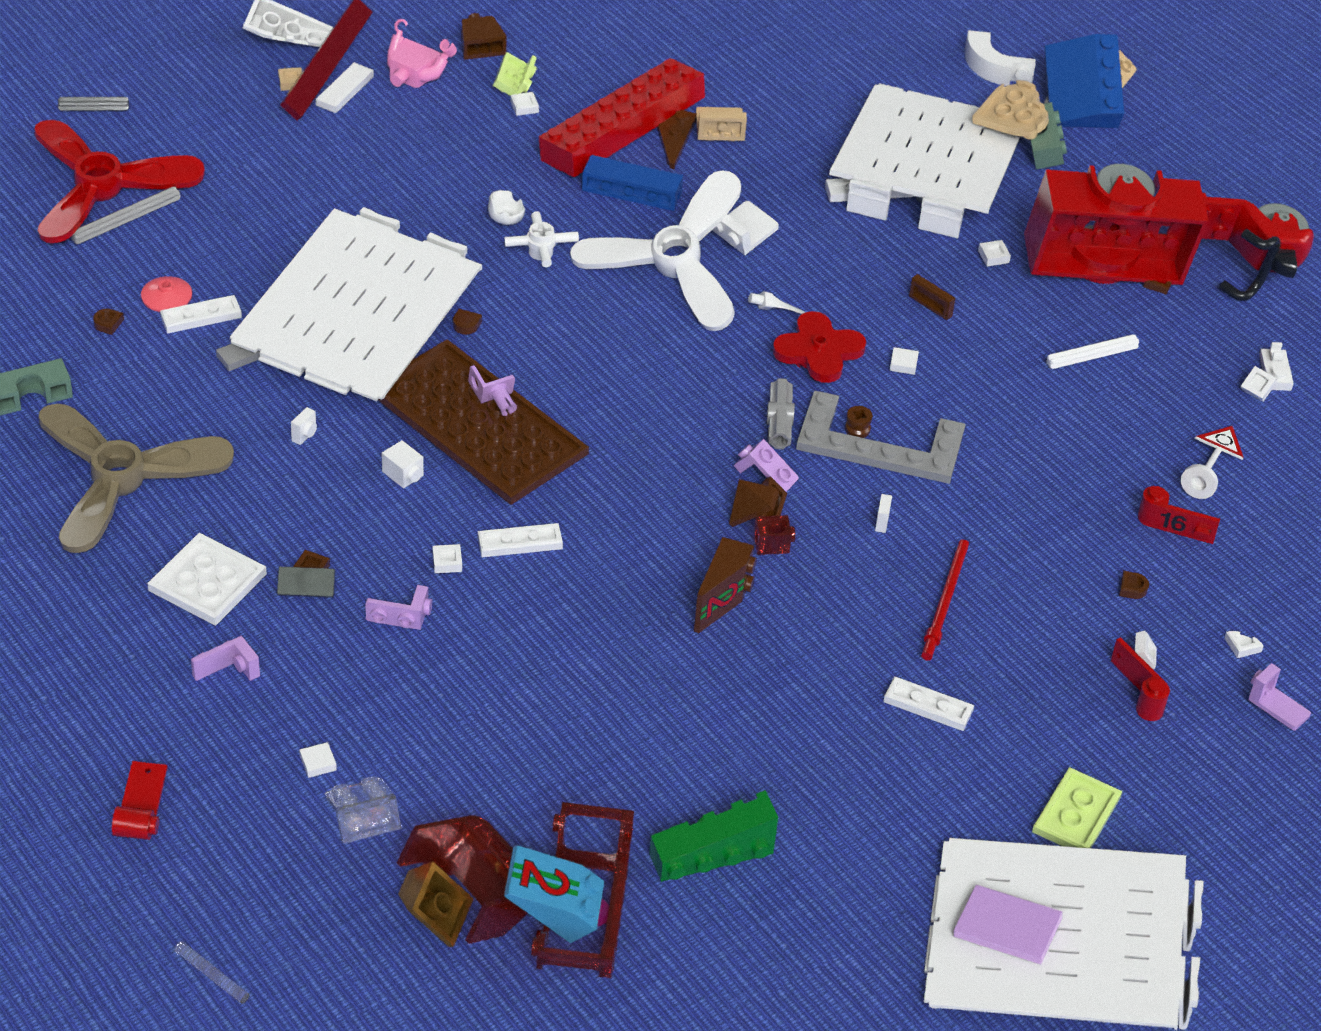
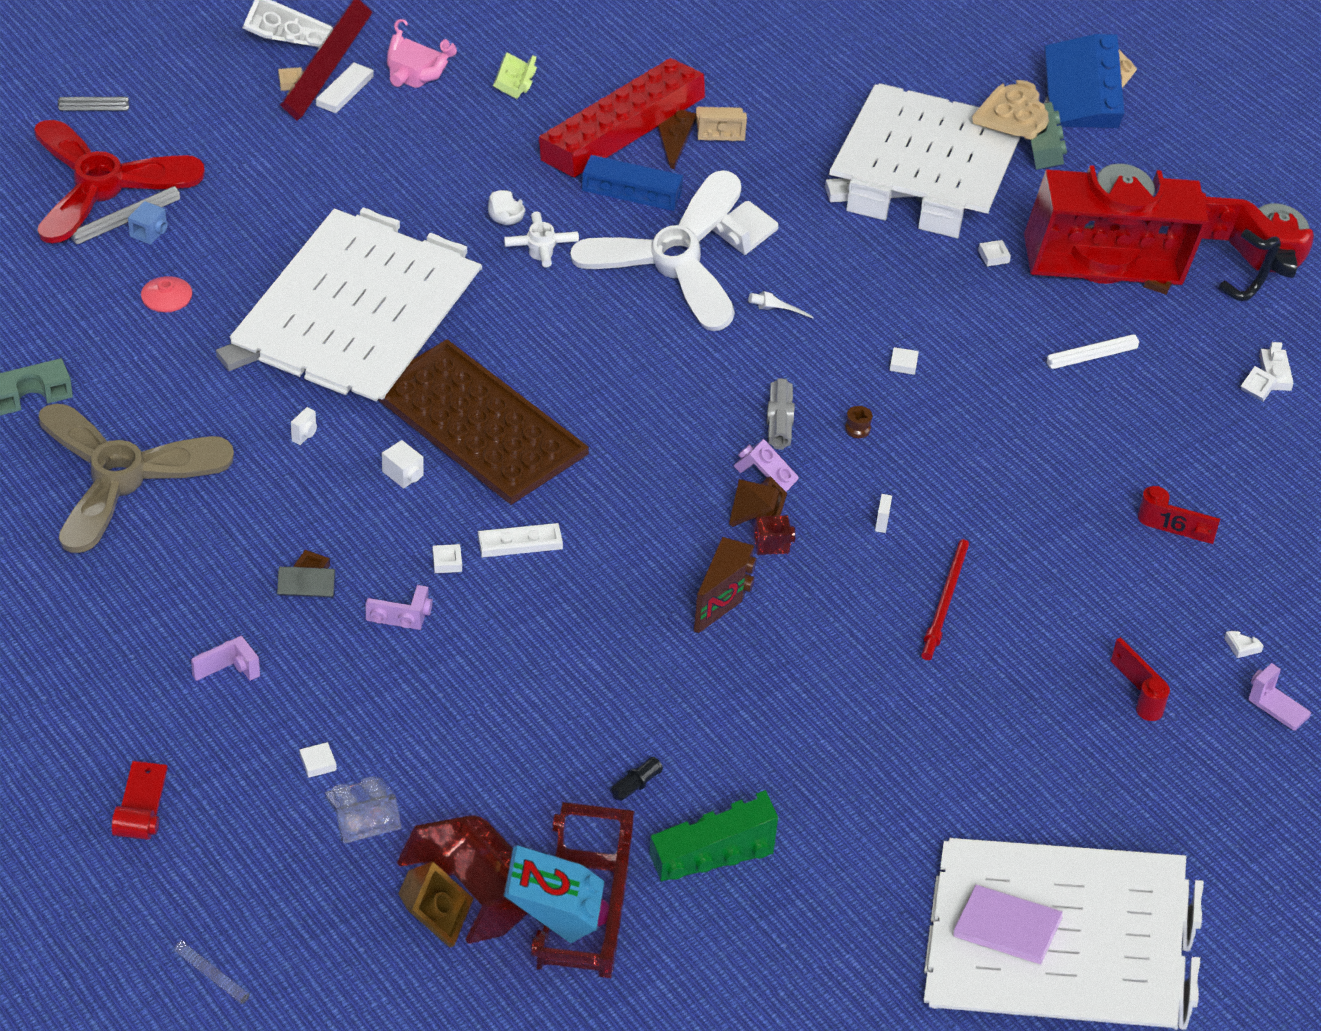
reddish brown tile [93,309,124,335] -> none
white plate [148,533,267,626] -> none
white tile [160,295,242,334] -> none
reddish brown tile [453,309,482,335] -> none
reddish brown torso [462,13,507,60] -> none
lavender bracket [468,365,517,416] -> none
white tile [510,92,539,116] -> none
red plant [773,311,866,383] -> none
light grey plate [796,390,966,484] -> none
white tile [884,676,974,731] -> none
reddish brown tile [909,274,956,320] -> none
white arch [965,30,1035,86] -> none
yellowish green tile [1032,767,1122,848] -> none
reddish brown tile [1119,570,1149,599] -> none
white tile [1135,631,1157,669] -> none
white piece [1181,426,1244,499] -> none
none -> medium blue brick [128,201,168,245]
none -> black axle [611,756,663,801]

